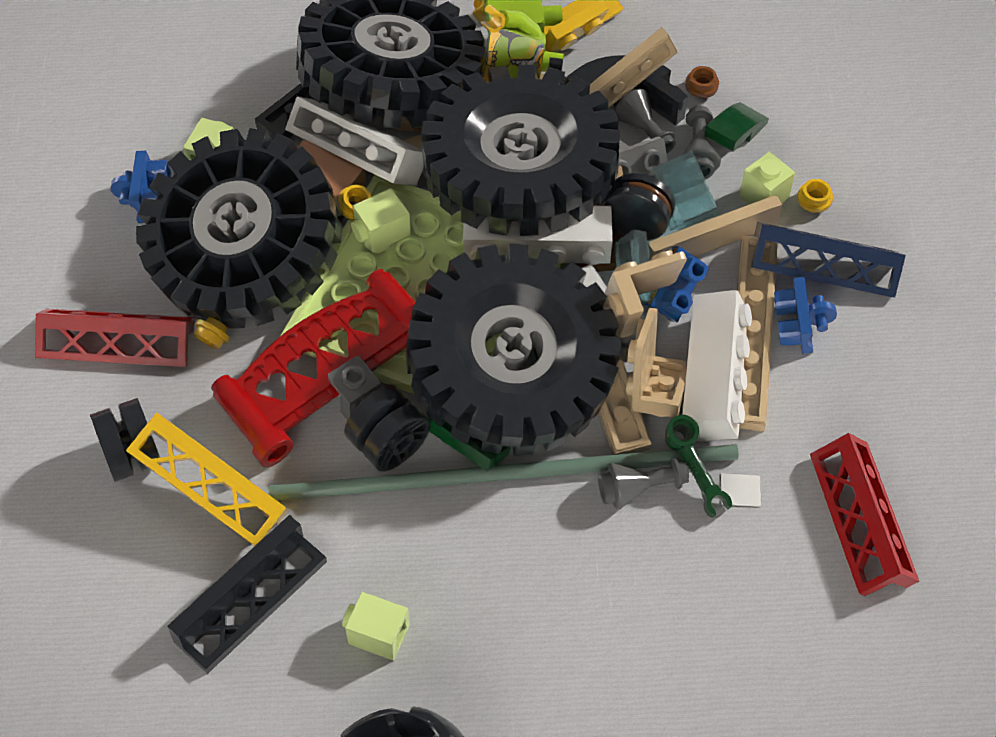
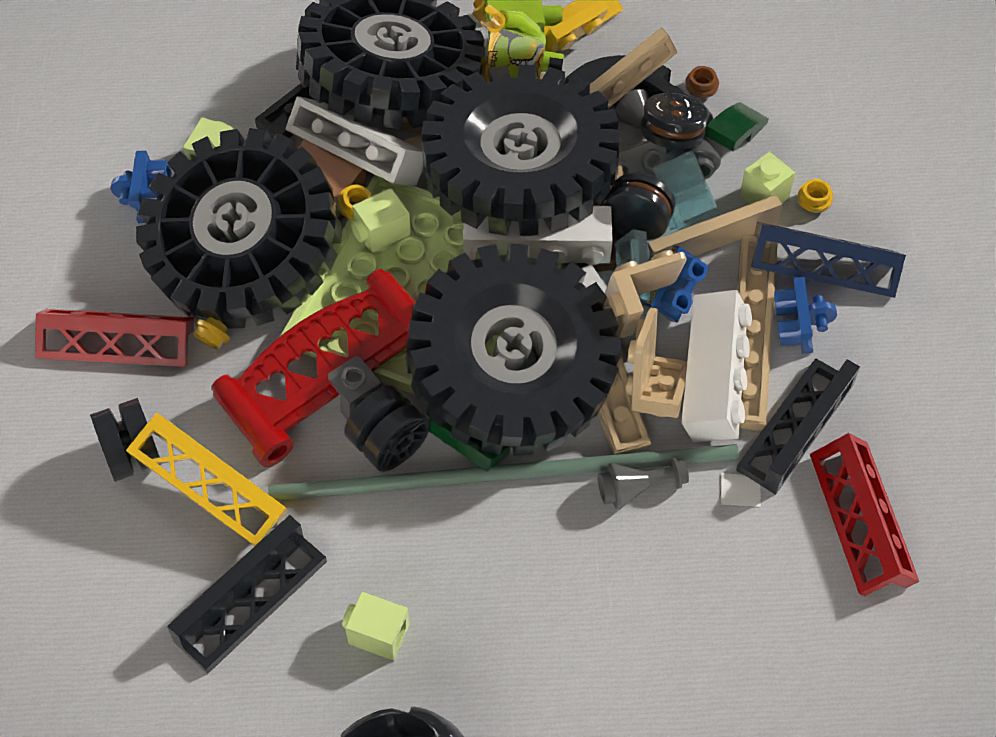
dark green brick [665,415,732,518] -> none
none -> black head [640,93,709,150]
none -> black fence [736,358,860,495]

